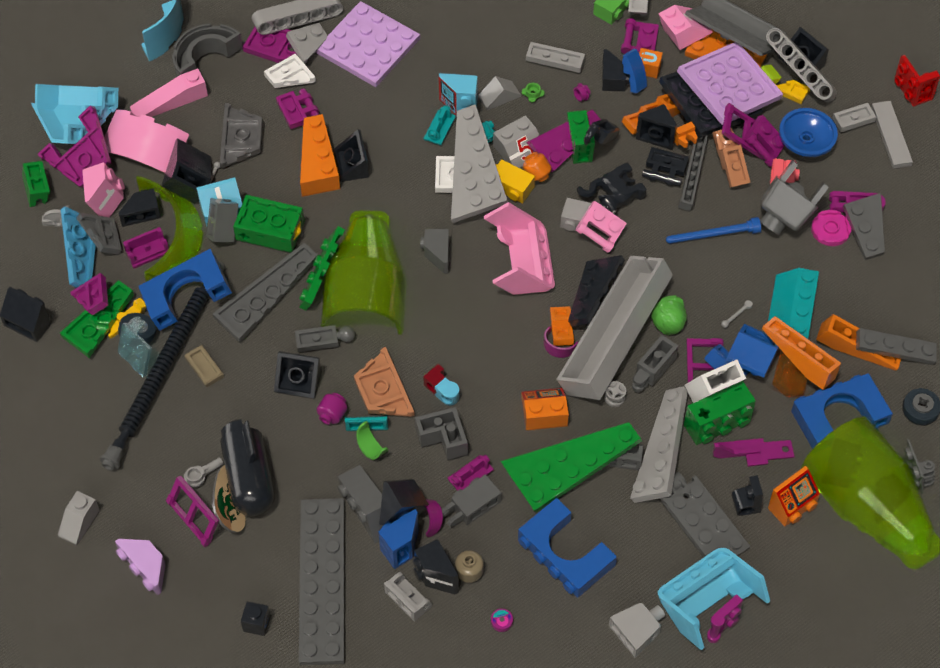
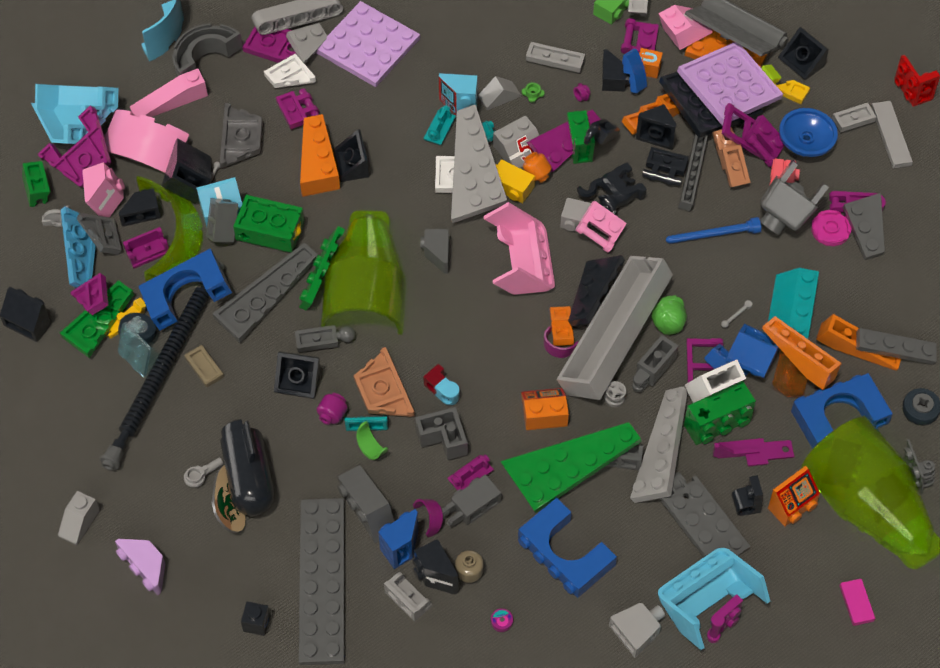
magenta window [166,476,219,547] -> none
black slope [379,479,429,525] -> none
orange tile [674,121,697,148] -> none
light grey beam [766,28,837,102] -> none
none -> dark pink tile [839,579,875,626]

